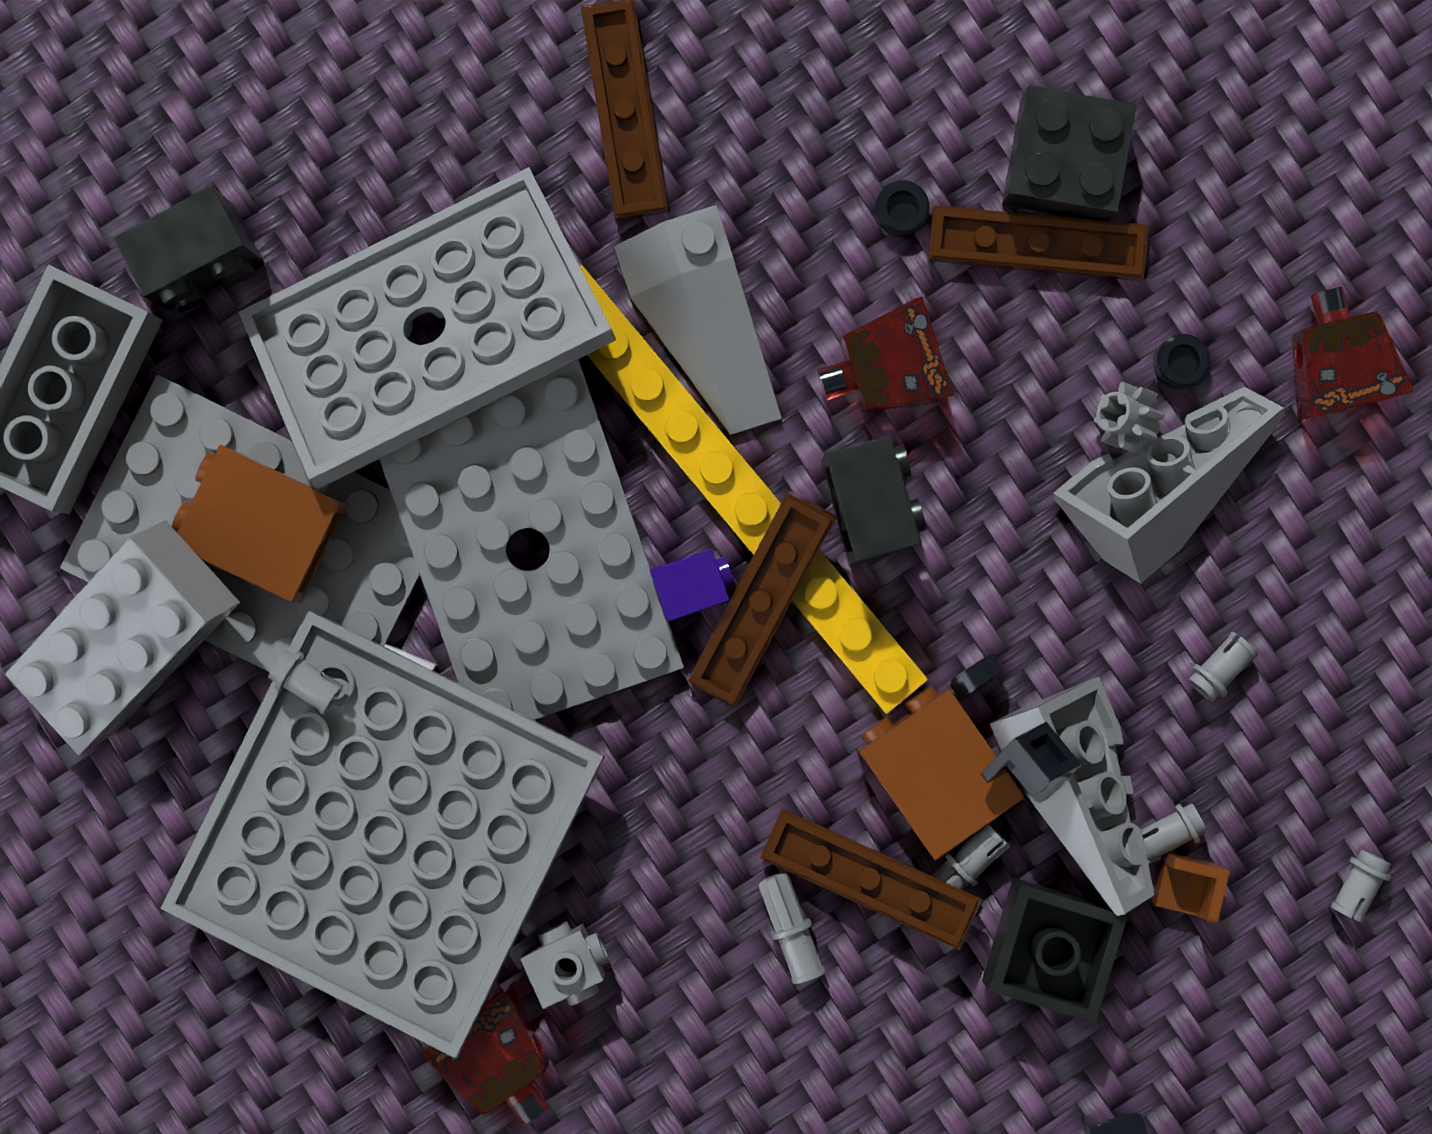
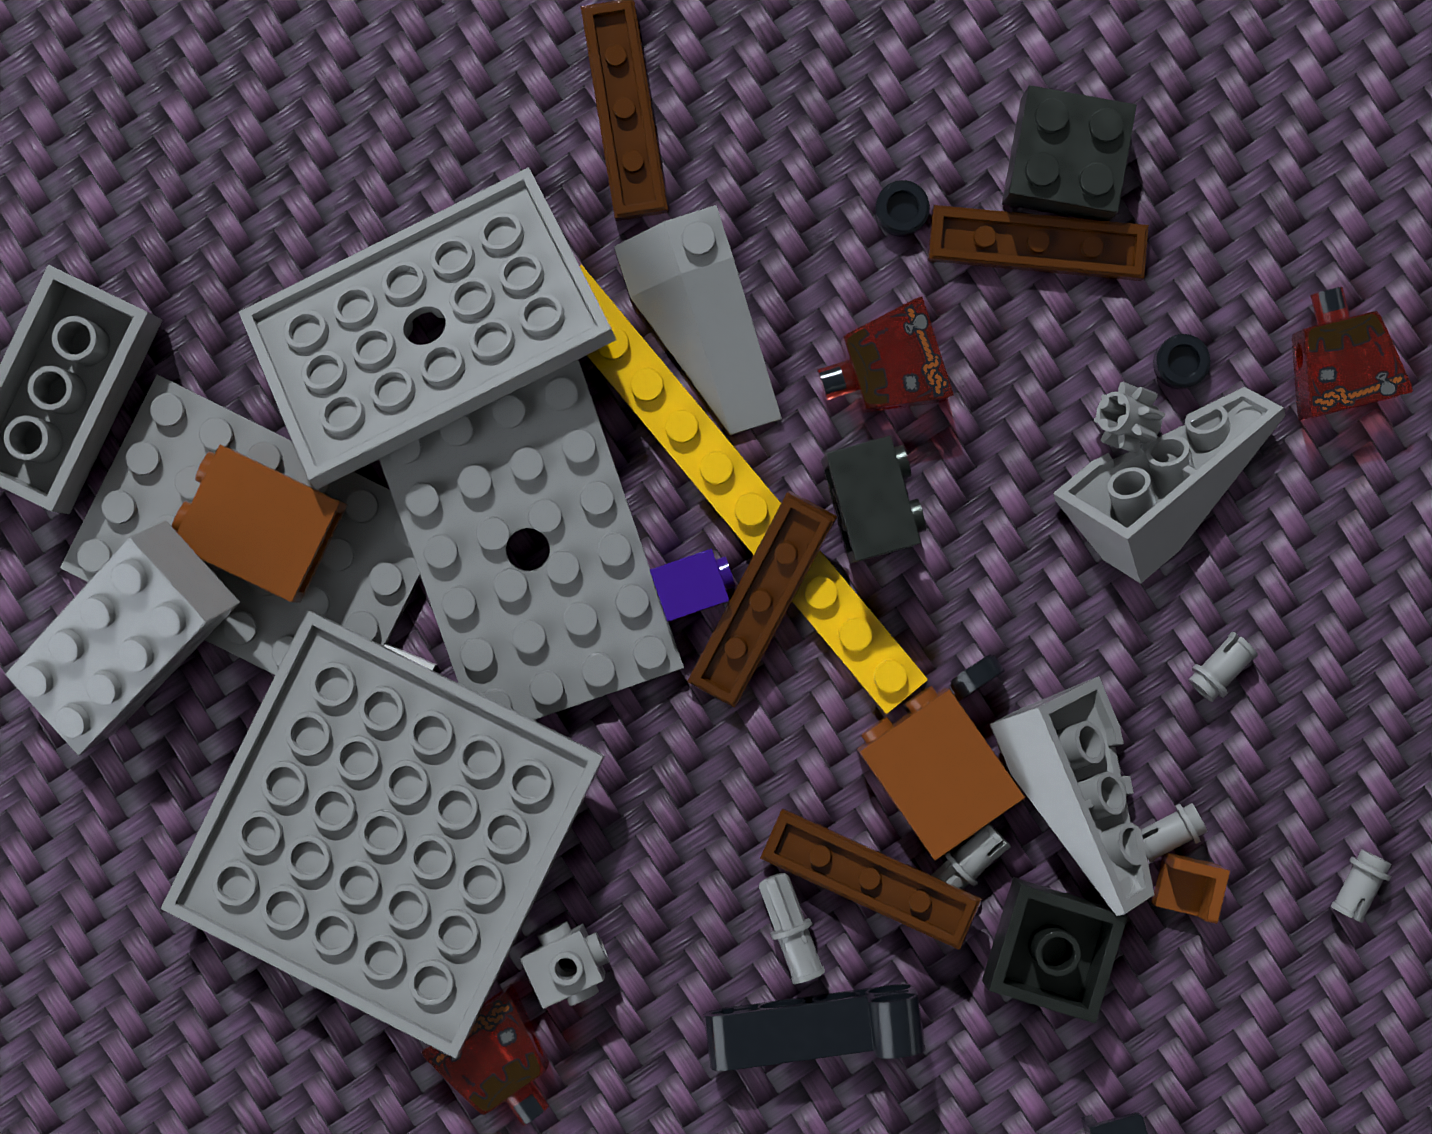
pearl dark grey brick [113,185,264,312] -> none
light grey pin [268,650,344,715] -> none
black panel [980,721,1082,803] -> none
none -> black beam [703,984,926,1071]

